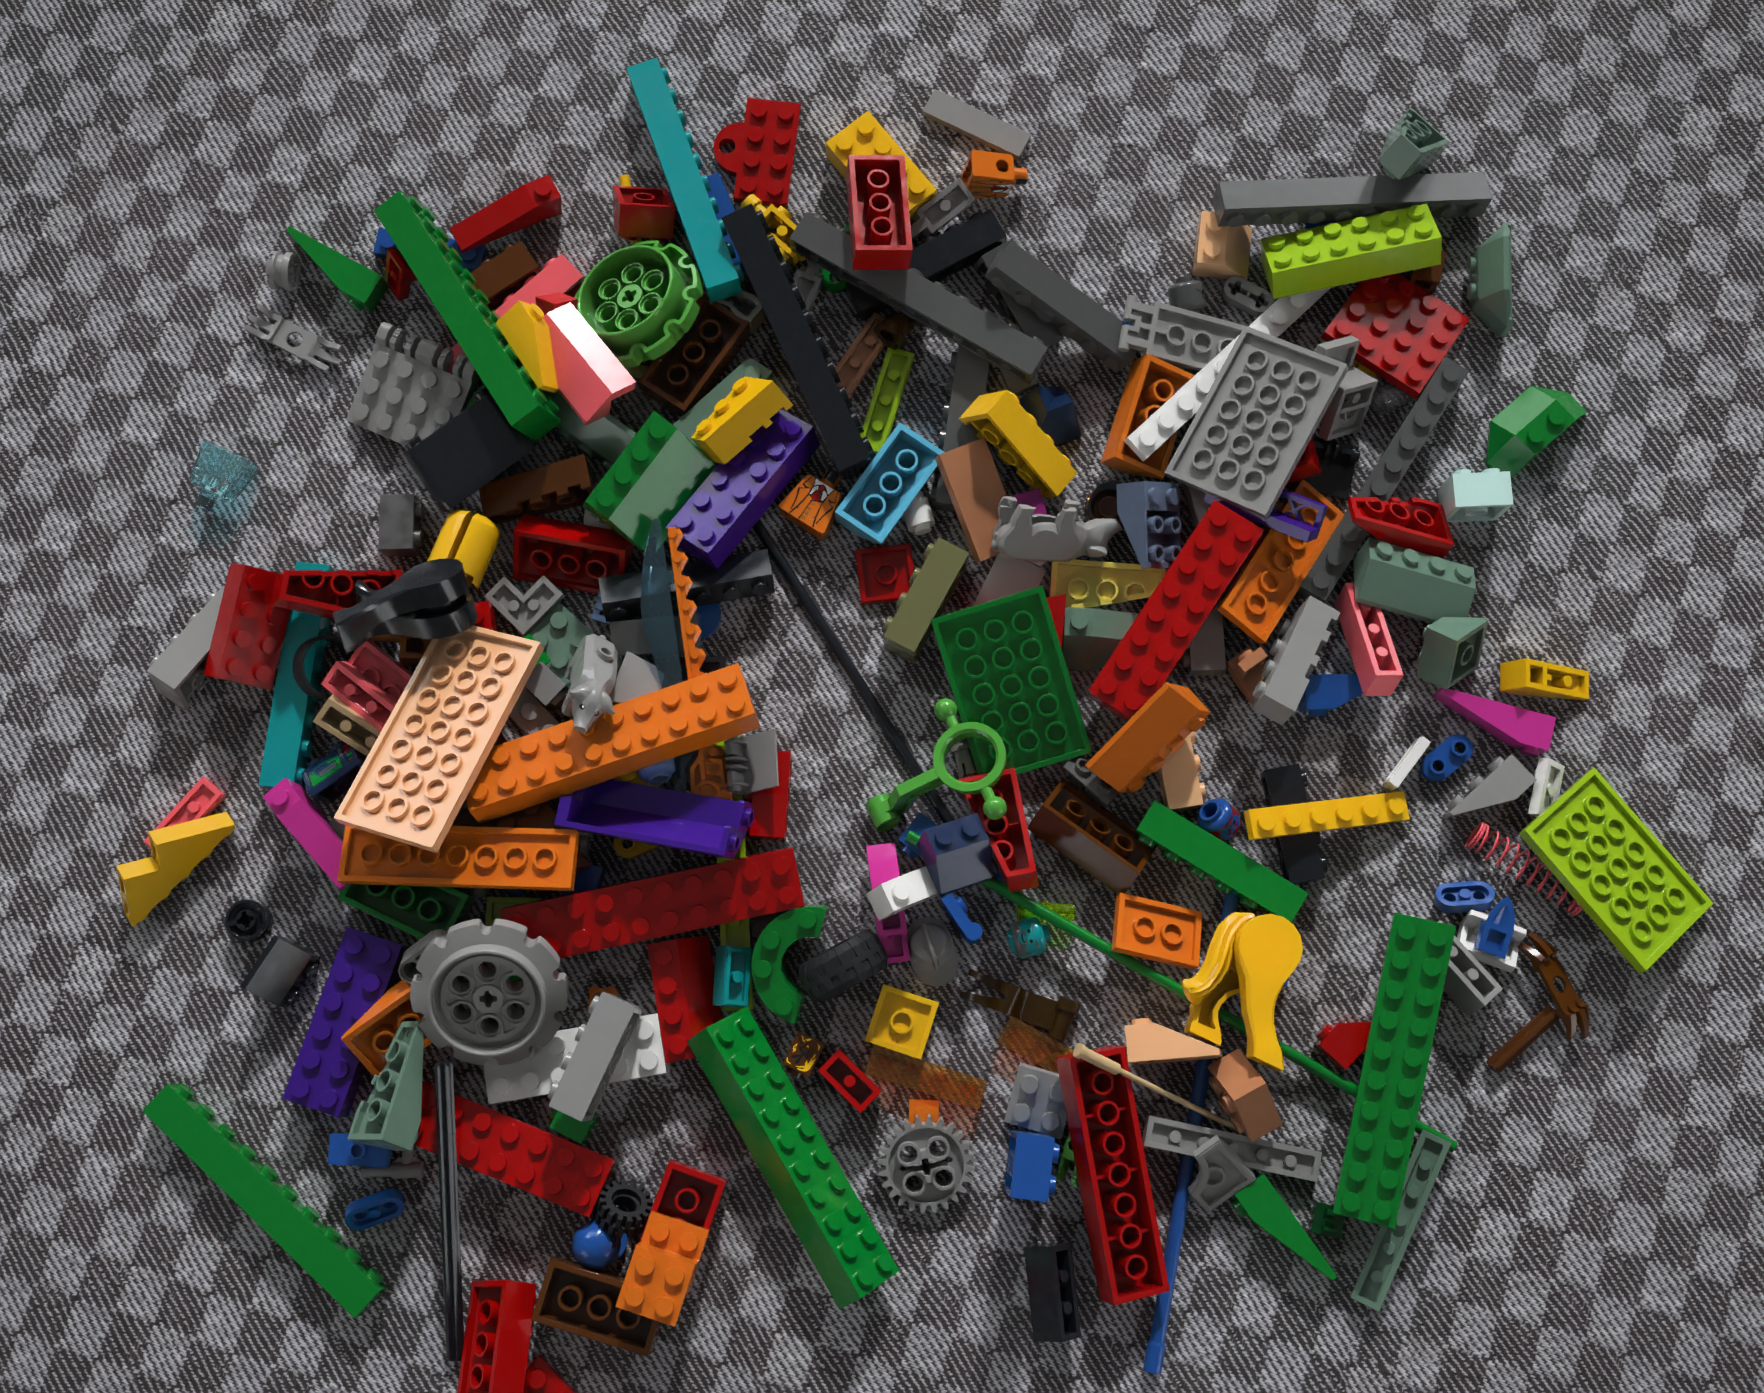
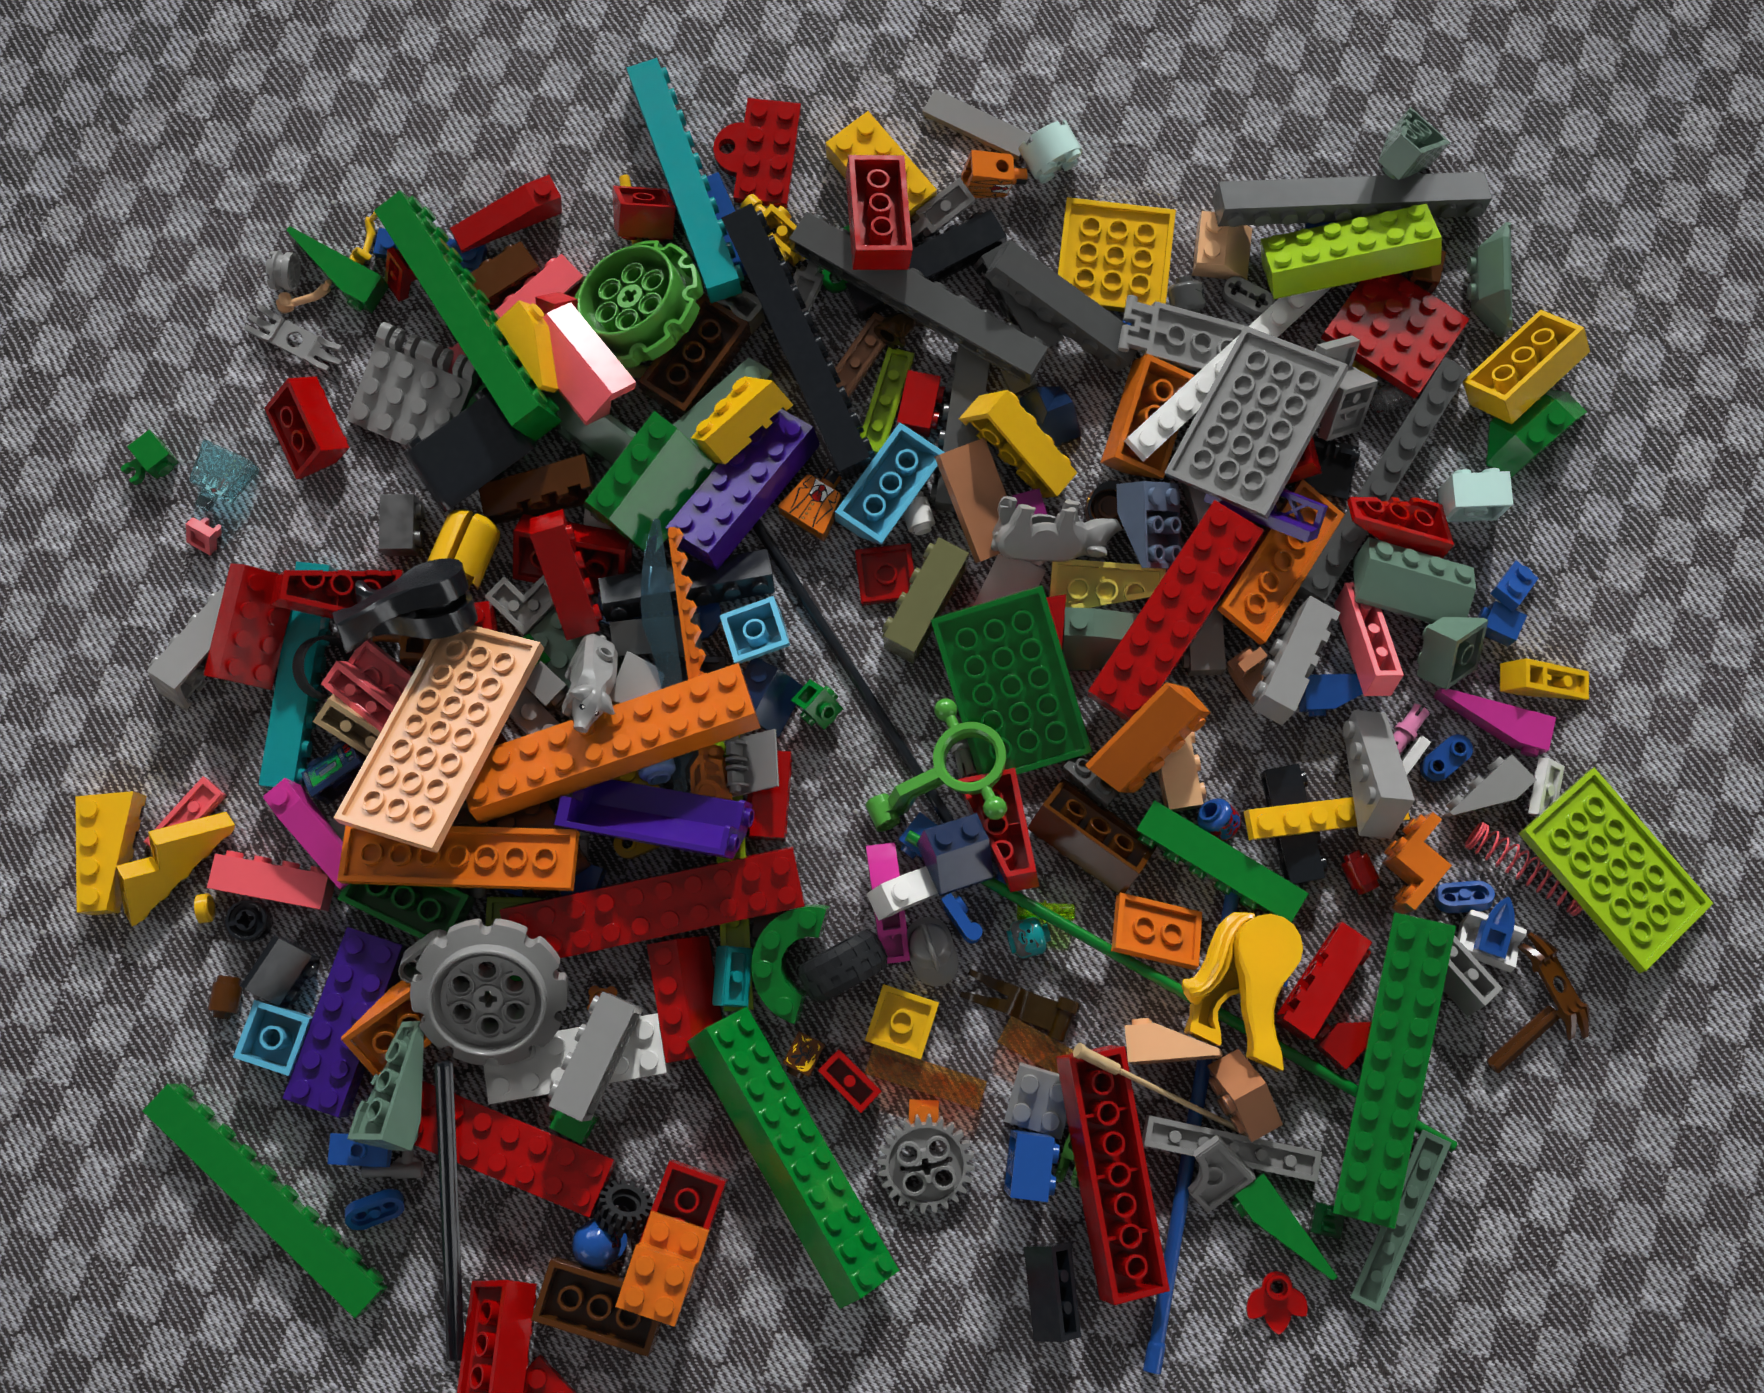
none -> yellow wedge [75,791,147,915]
none -> green brick [121,429,179,485]
none -> coral tile [186,517,222,555]
none -> yellow tile [194,893,215,924]
none -> coral brick [207,850,335,912]
none -> reddish brown brick [207,975,243,1020]
none -> medium azure brick [233,1000,313,1076]
none -> red slope [264,376,349,480]
none -> light nougat piece [276,279,332,314]
none -> yellow piece [350,212,378,266]
none -> red wedge [530,509,603,641]
none -> medium azure slope [720,596,790,664]
none -> dark blue slope [743,658,803,738]
none -> green brick [791,679,843,730]
none -> red brick [897,370,945,438]
none -> light aqua brick [1019,120,1082,184]
none -> yellow plate [1058,197,1176,312]
none -> red plate [1246,1271,1308,1335]
none -> red wedge [1274,922,1372,1041]
none -> red brick [1340,849,1380,895]
none -> light grey wedge [1343,710,1415,839]
none -> orange bracket [1382,812,1452,914]
none -> bright pink pin [1393,704,1430,755]
none -> yellow brick [1463,310,1590,424]
none -> blue brick [1477,601,1527,647]
none -> blue plate [1490,560,1538,612]

